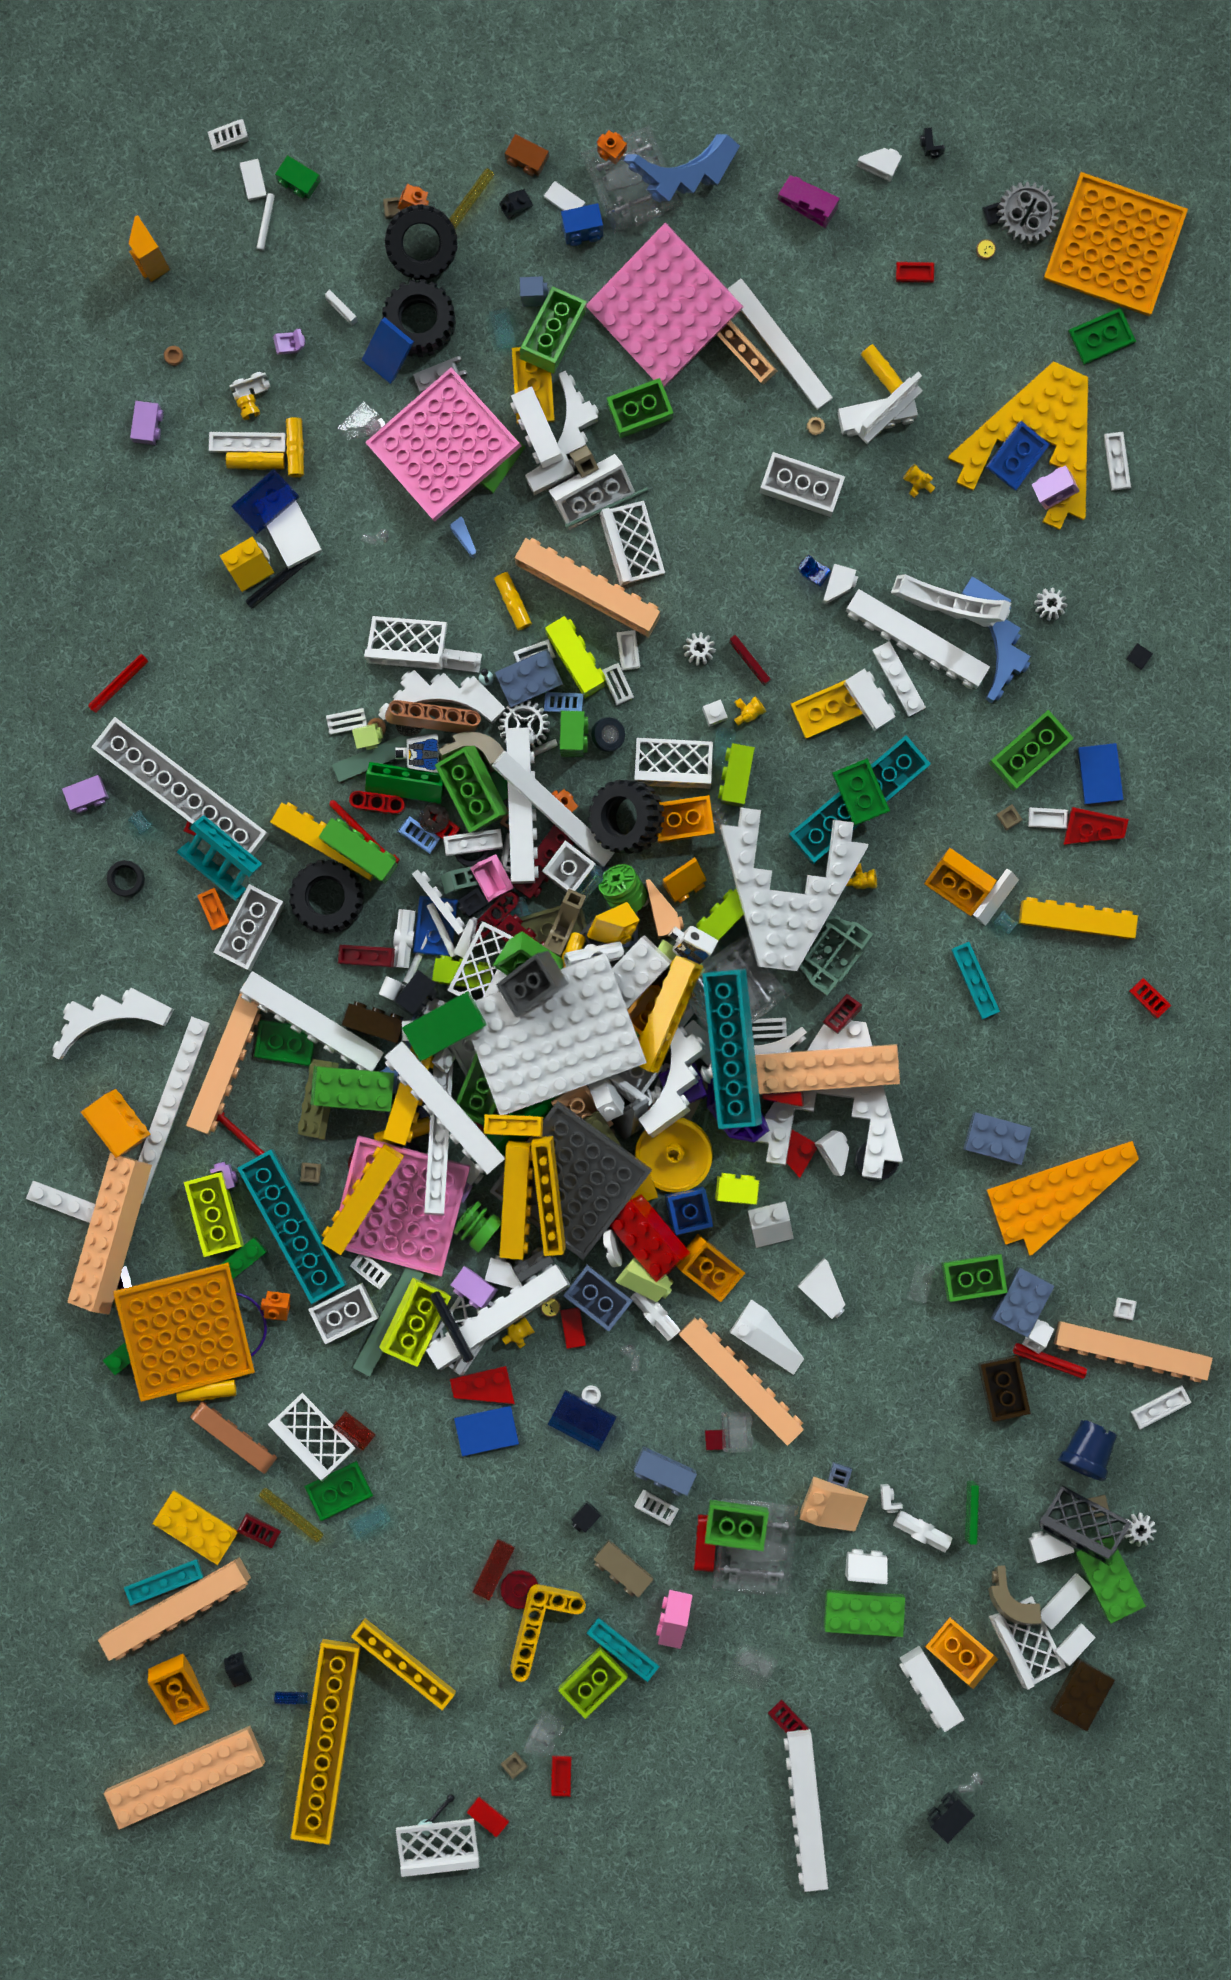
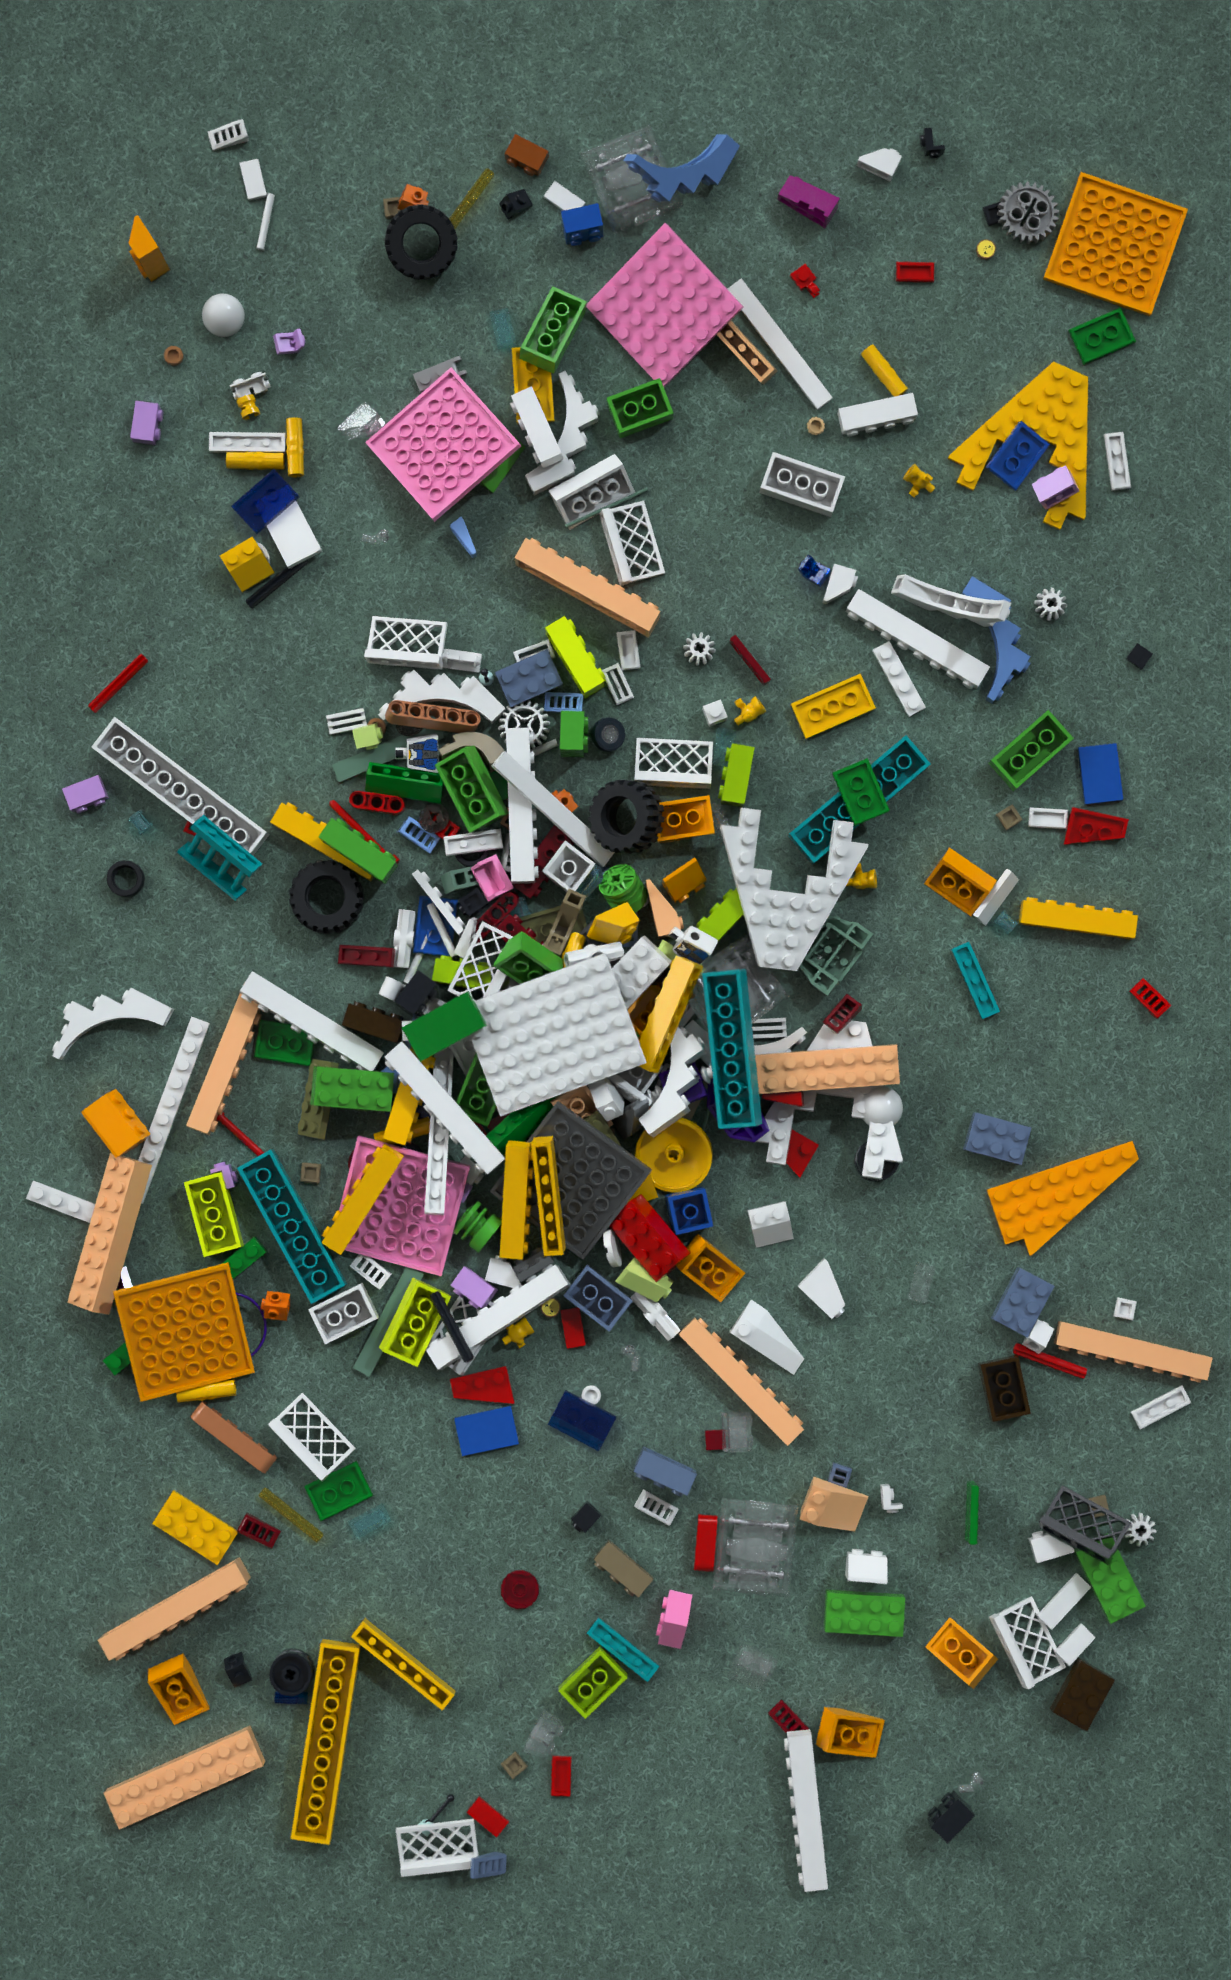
teal plate [124,1559,204,1606] -> none
orange plate [197,888,230,931] -> none
white brick [214,884,286,971] -> none
green brick [275,155,321,199] -> none
white tile [325,290,358,325] -> none
clear red plate [333,1411,376,1451] -> none
blue tile [362,317,414,384] -> none
black tyre [382,279,456,357] -> none
white plate [432,1048,456,1073] -> none
clear red plate [472,1539,515,1601] -> none
yellow plate [484,1114,543,1137] -> none
yellow axle [494,572,532,630] -> none
dark grey slope [496,950,569,1017] -> none
yellow beam [510,1584,586,1682] -> none
sand blue brick [520,276,549,307] -> none
dark tan brick [569,445,599,478] -> none
orange brick [597,130,627,165] -> none
bright green slope [705,1500,769,1551] -> none
neon yellow brick [715,1173,759,1204] -> none
white slope [814,1130,849,1176] -> none
white brick [844,669,896,732] -> none
white fence [854,372,923,444] -> none
white piece [893,1510,952,1552] -> none
white brick [899,1646,965,1732] -> none
bright green brick [941,1254,1007,1302] -> none
dark tan arch [988,1566,1042,1626] -> none
dark blue piece [1058,1420,1117,1481] -> none
none -> white piece [202,293,245,337]
none -> black wheel [269,1648,315,1696]
none -> sand blue slope [470,1852,507,1879]
none -> red plate [790,264,820,299]
none -> light orange slope [815,1707,885,1758]
none -> white piece [862,1086,903,1126]

